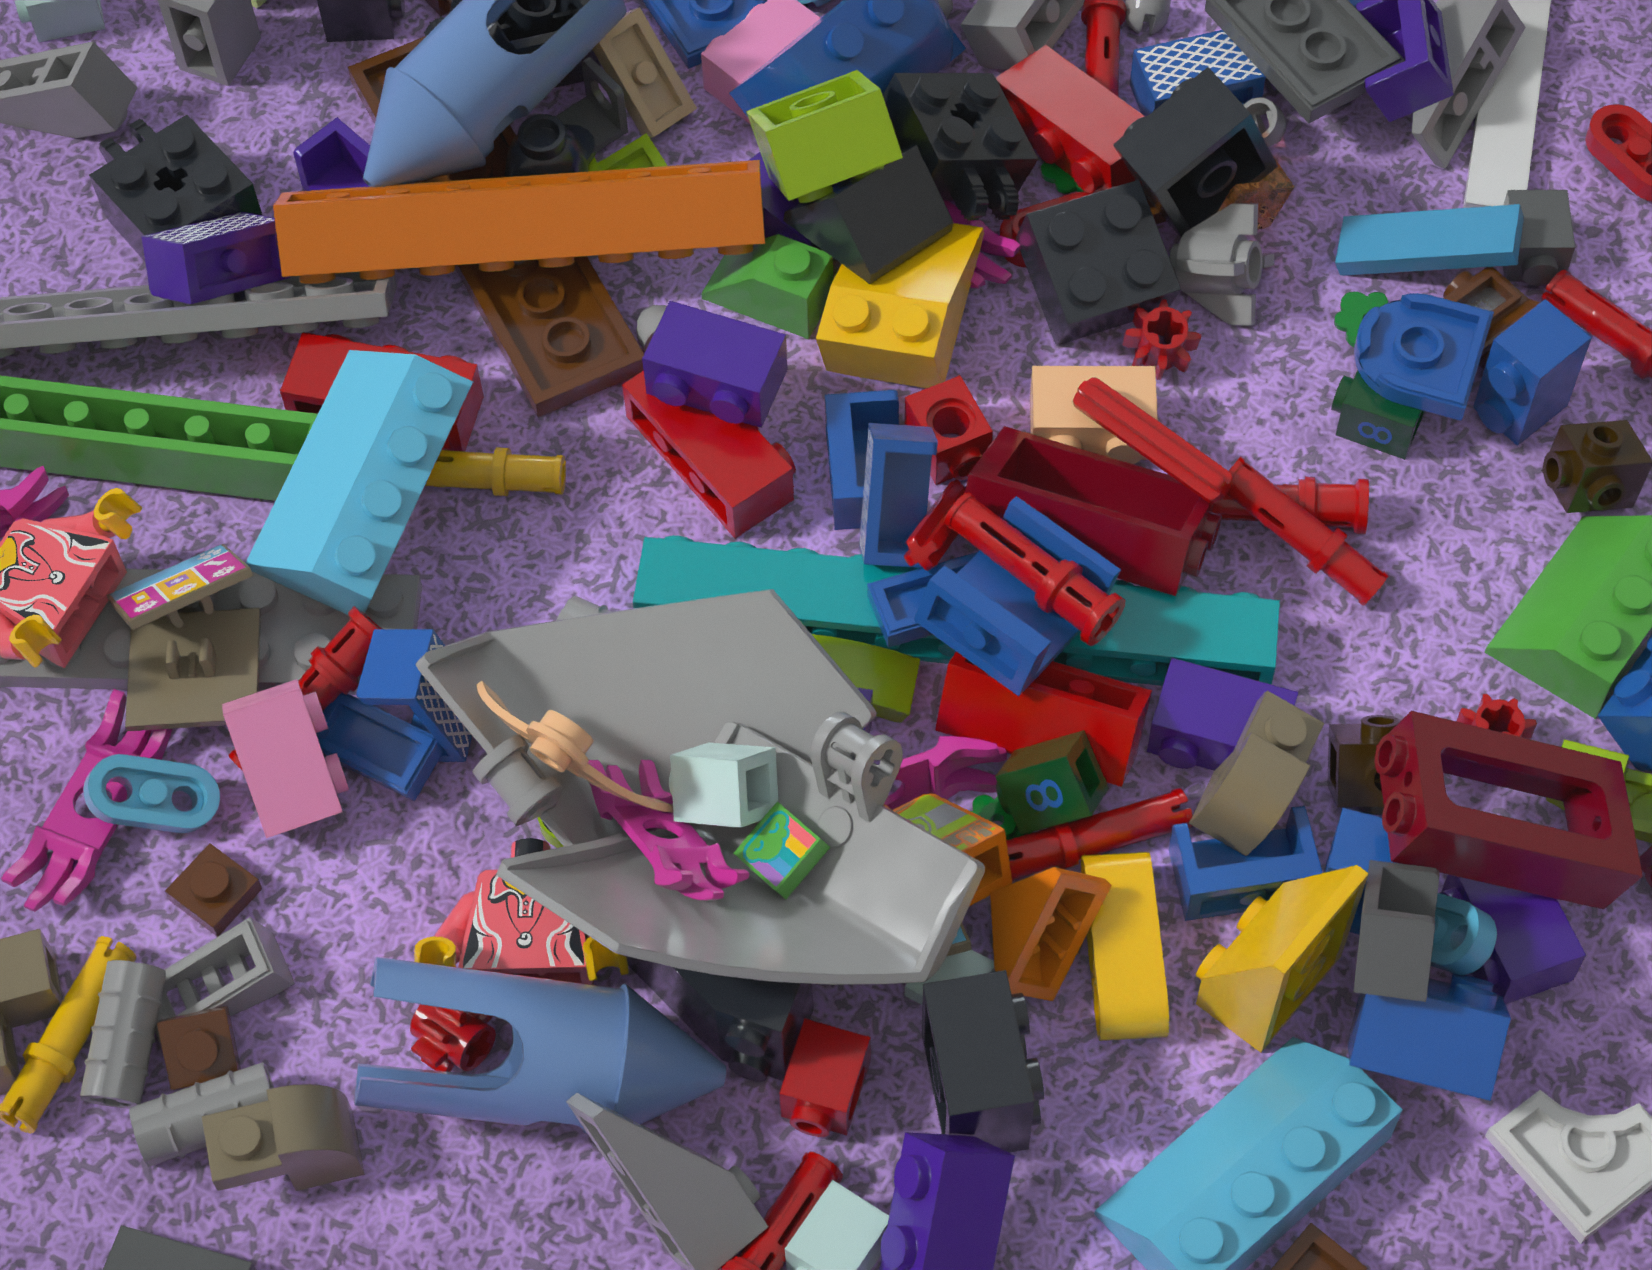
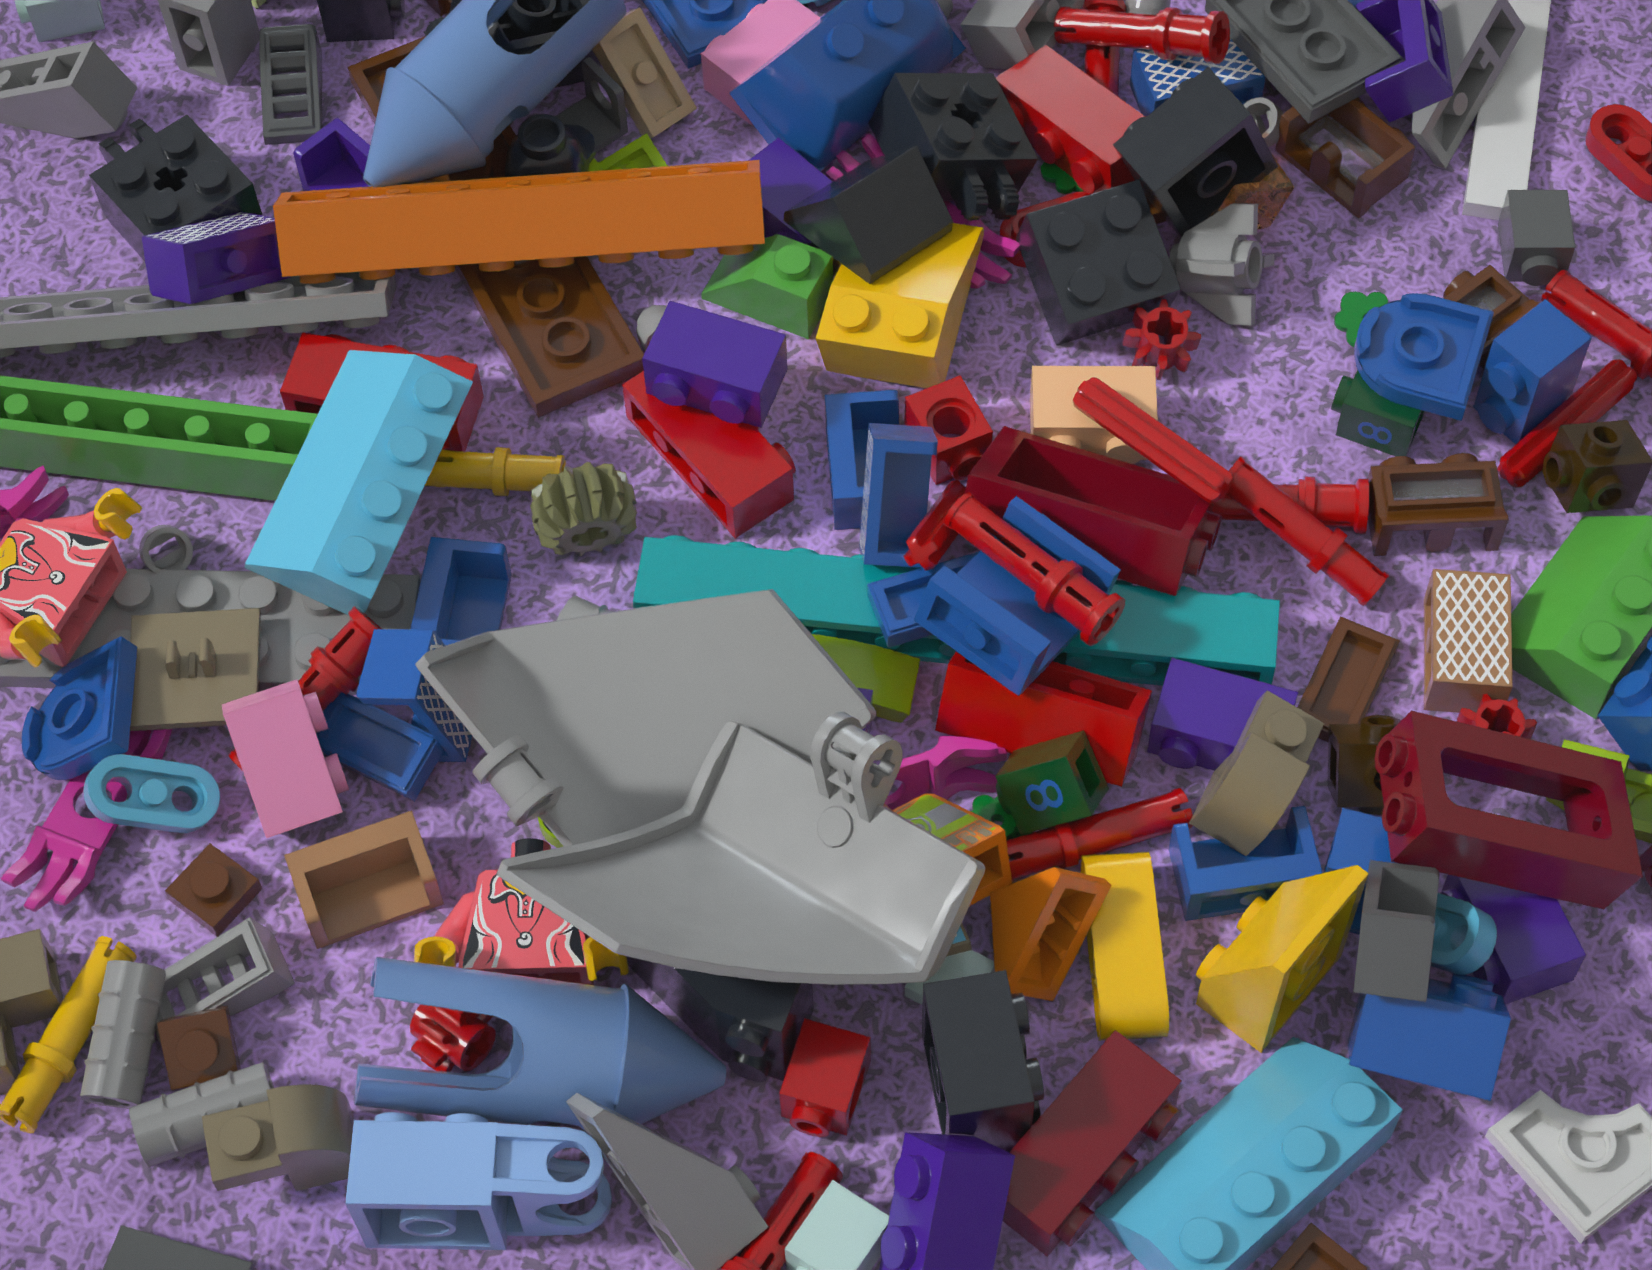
piece [106,544,254,630] -> none
light nougat plant [476,681,673,813] -> none
dark pink piece [588,760,750,900] -> none
light aqua brick [669,742,778,828] -> none
tile [733,801,830,899] -> none
lime brick [746,70,903,203] -> none
dark azure tile [1335,204,1524,276] -> none
none -> blue tile [22,636,137,780]
none -> light grey hinge [139,525,193,574]
none -> dark grey slope [259,24,323,145]
none -> medium nougat panel [284,810,444,949]
none -> light blue brick [345,1112,612,1250]
none -> blue panel [411,537,512,645]
none -> olive gear [530,462,637,556]
none -> dark red brick [1003,1030,1182,1257]
none -> red pin [1054,6,1230,64]
none -> reddish brown window [1275,97,1415,219]
none -> reddish brown tile [1297,616,1400,743]
none -> reddish brown window [1368,453,1509,556]
none -> medium nougat panel [1424,569,1513,713]
none -> red axle [1497,359,1637,488]

